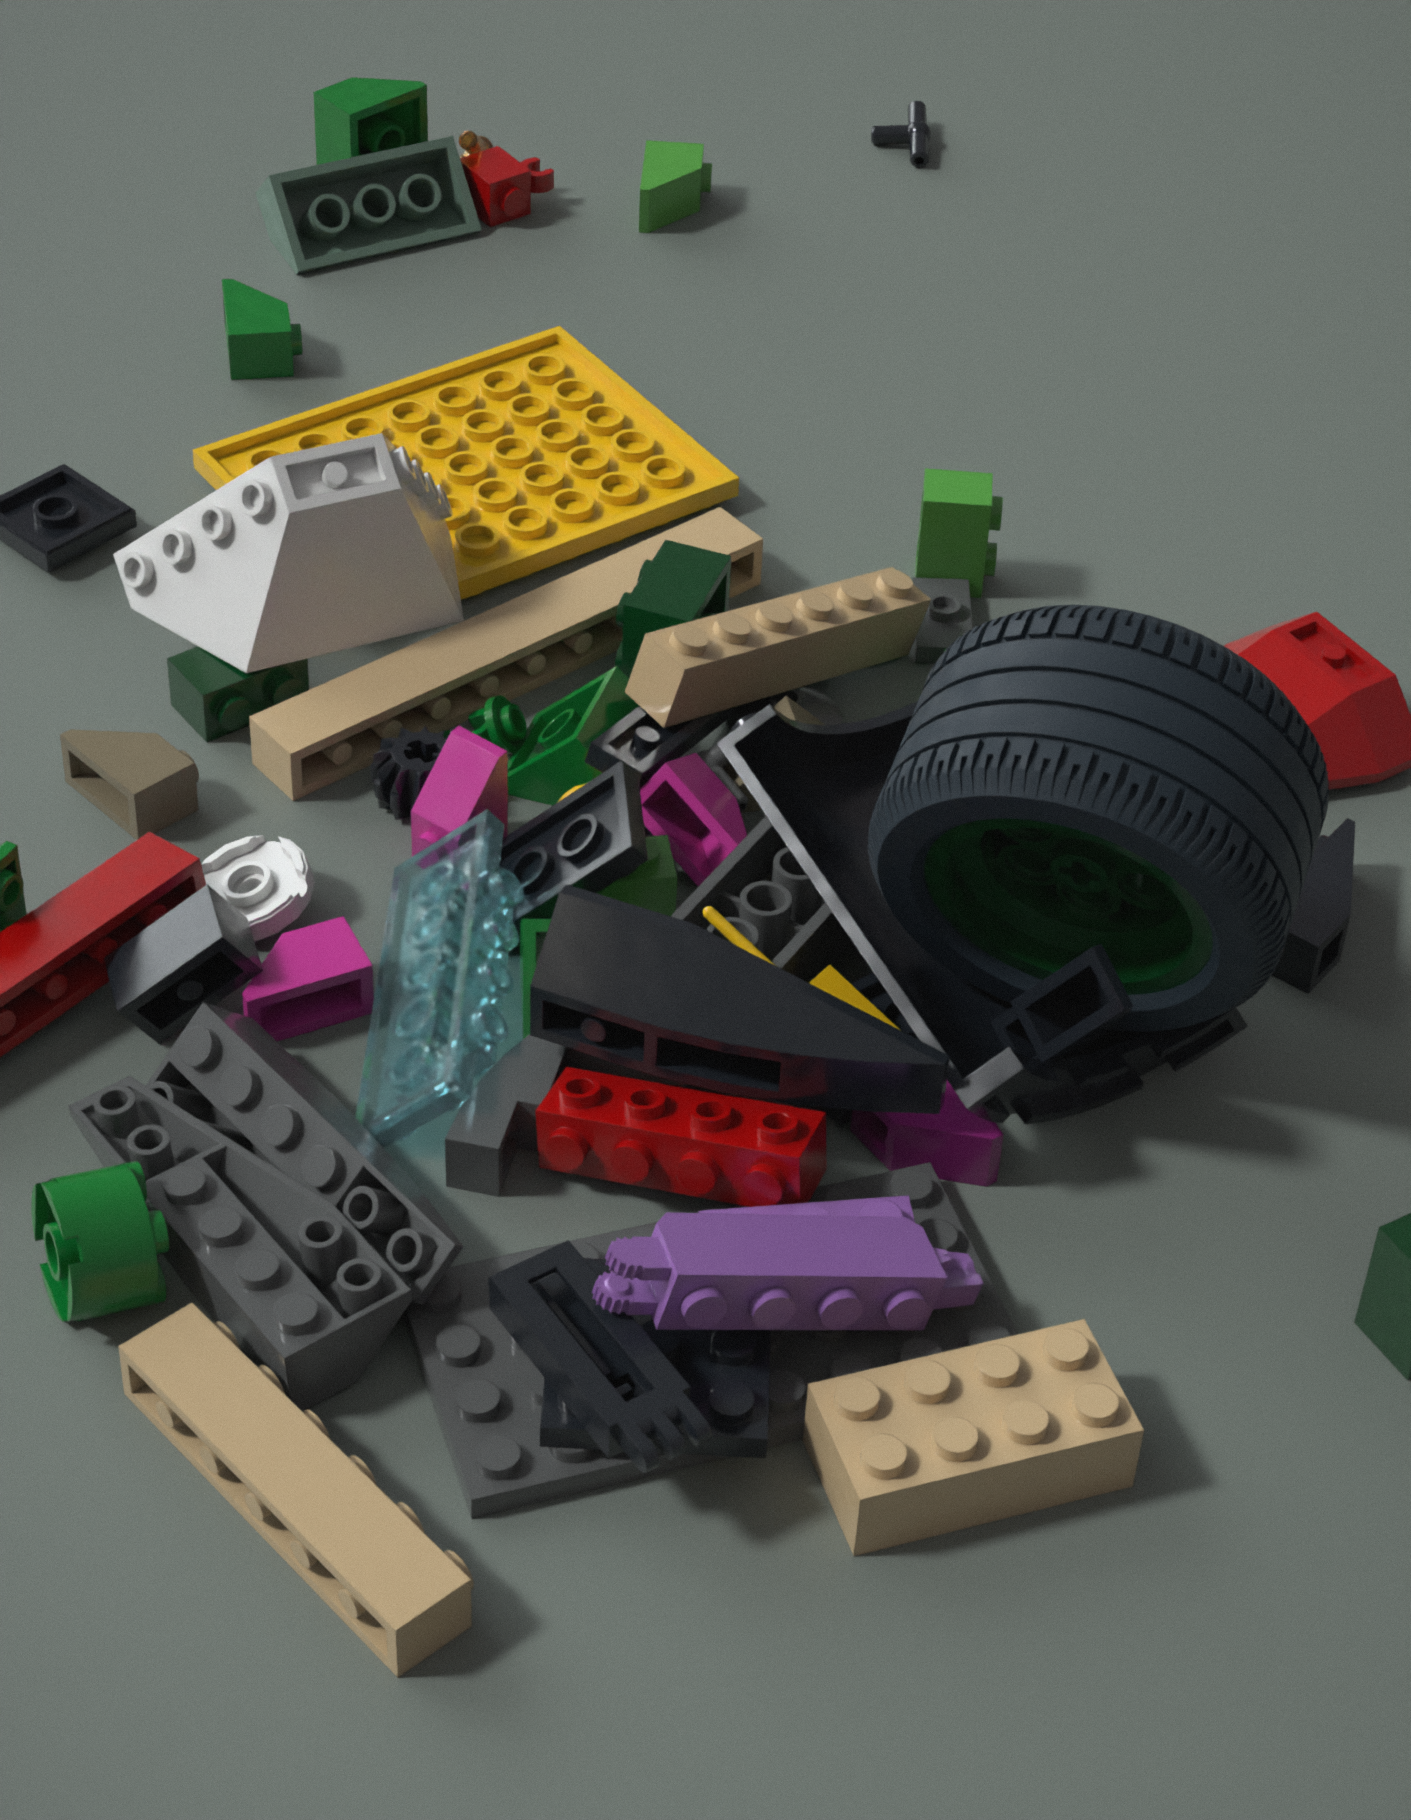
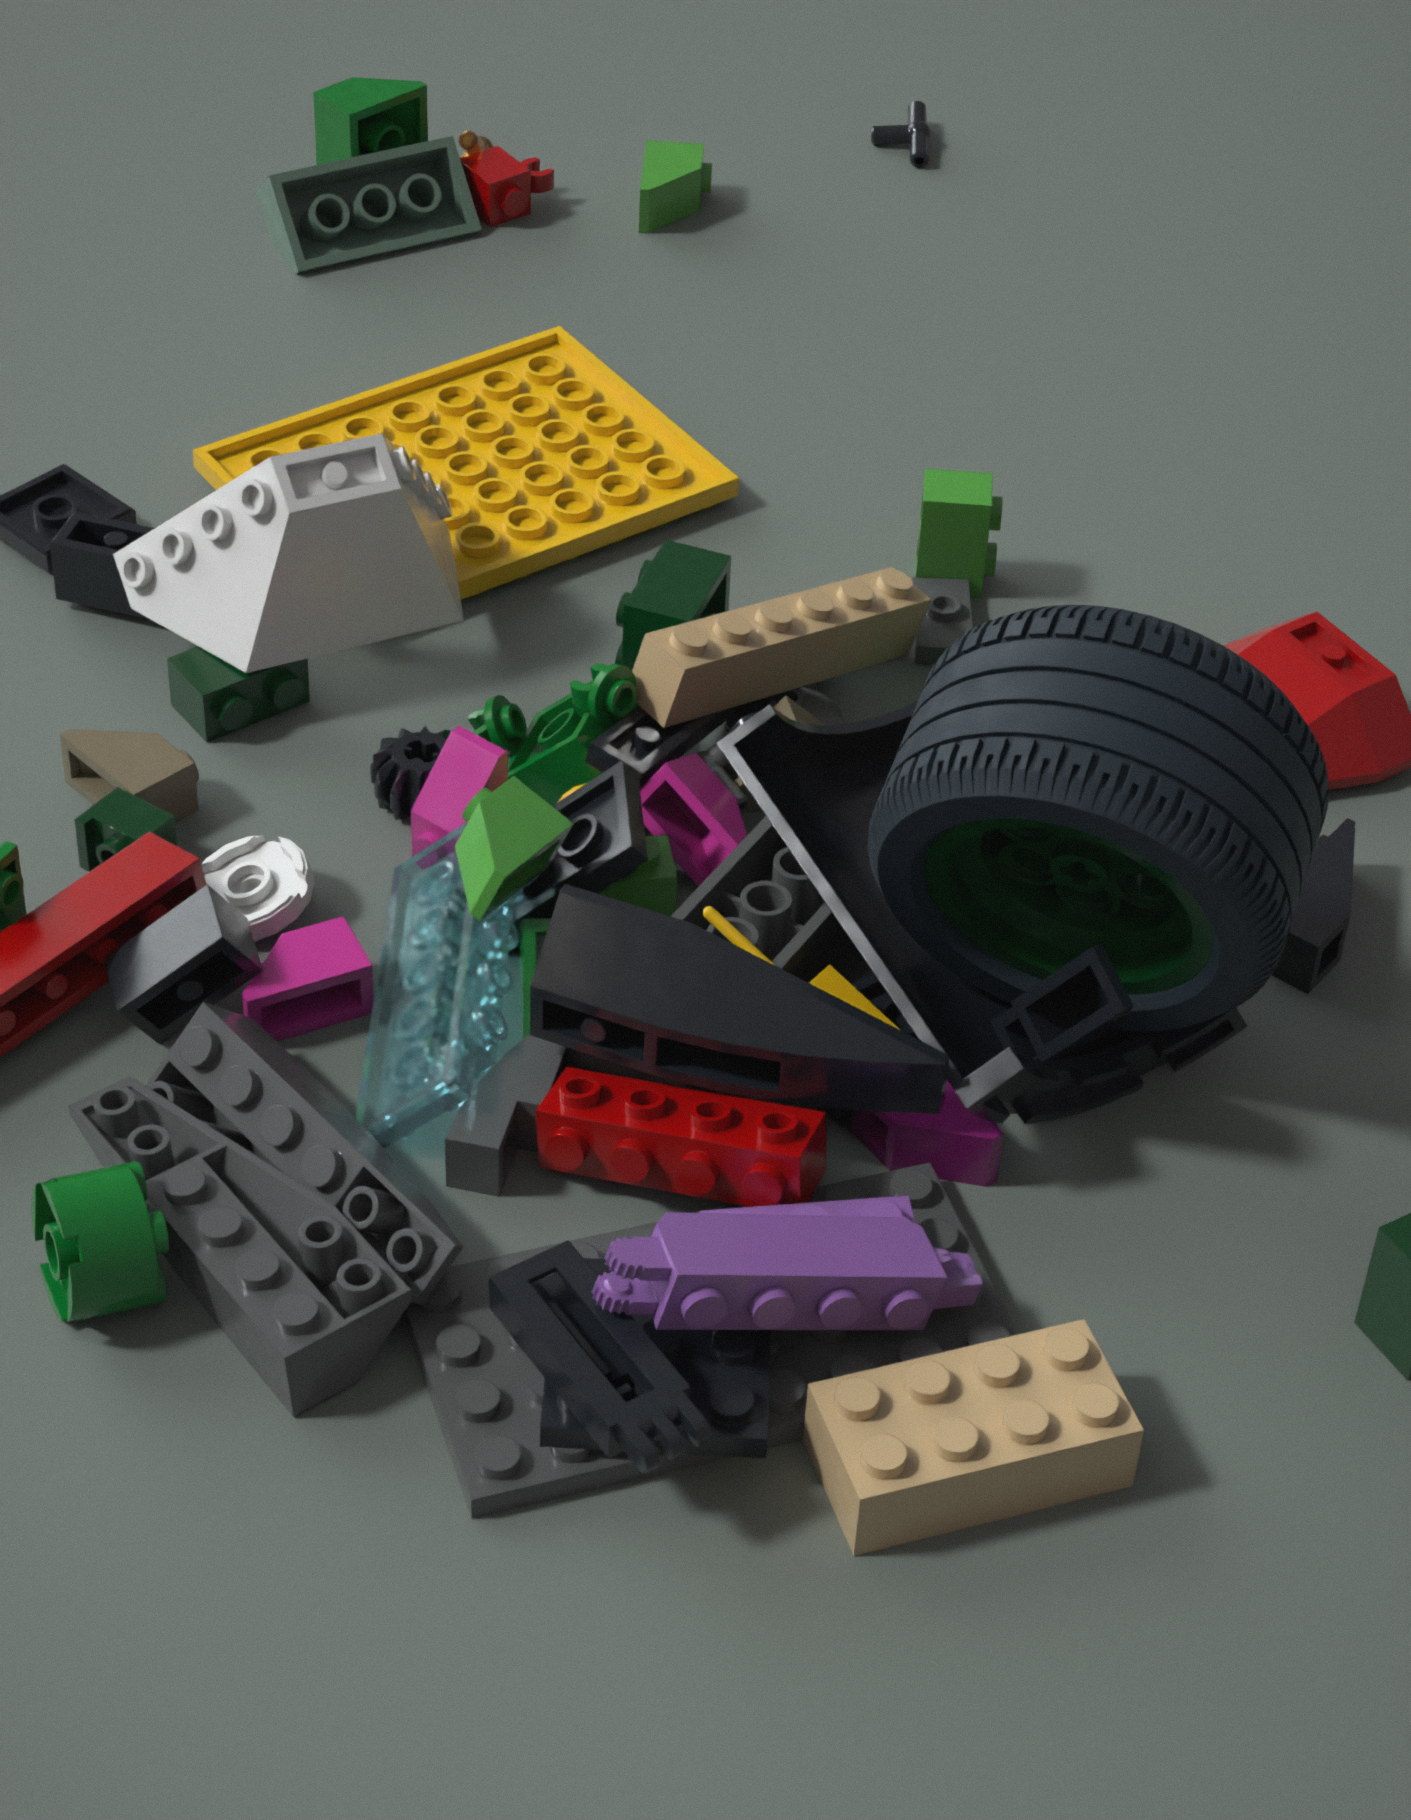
tan brick [118,1303,474,1678] -> none
green slope [222,279,303,380] -> none
tan brick [249,507,763,801] -> none
none -> black brick [50,511,155,620]
none -> dark green brick [74,787,177,872]
none -> bright green slope [455,776,573,922]
none -> green plate [569,664,637,726]

